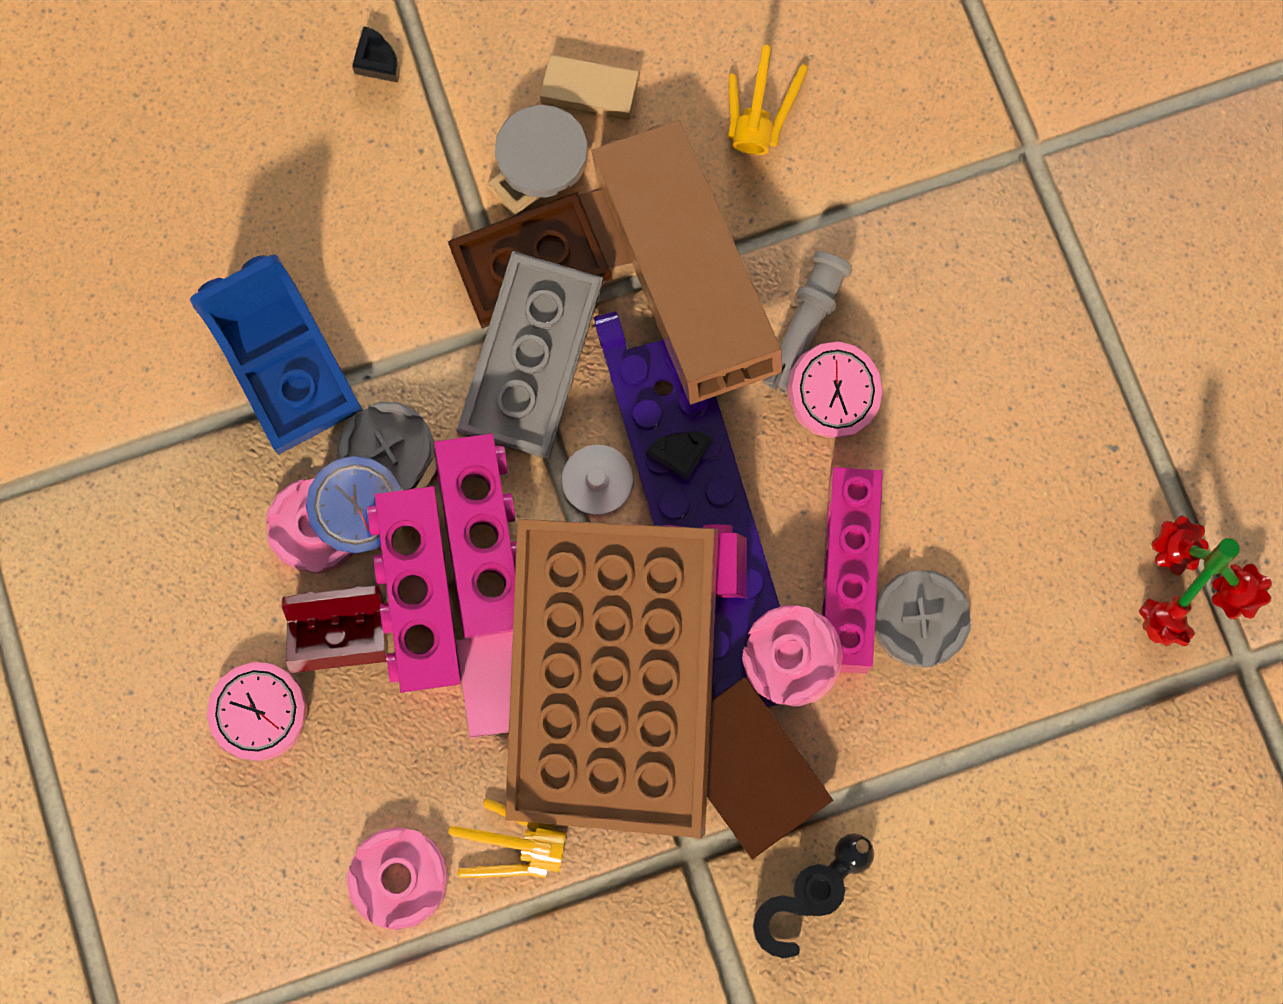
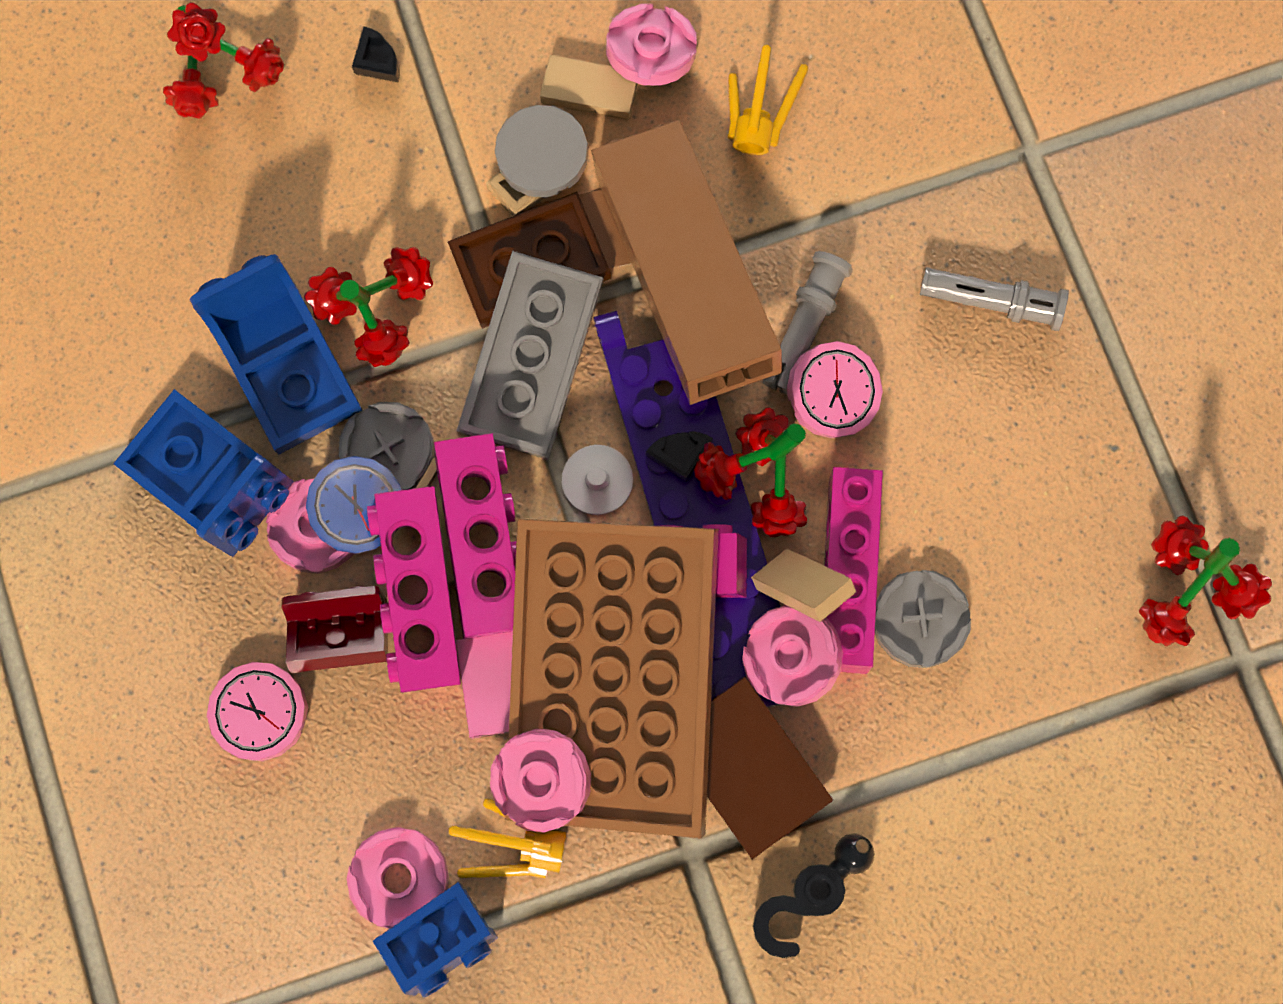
none -> blue bracket [113,389,294,557]
none -> red plant [163,2,284,119]
none -> red plant [304,247,433,367]
none -> blue bracket [373,882,498,998]
none -> bright pink tile [490,729,591,832]
none -> bright pink tile [606,4,697,86]
none -> red plant [694,407,807,538]
none -> tan tile [751,549,856,622]
none -> light grey pin [920,267,1069,331]

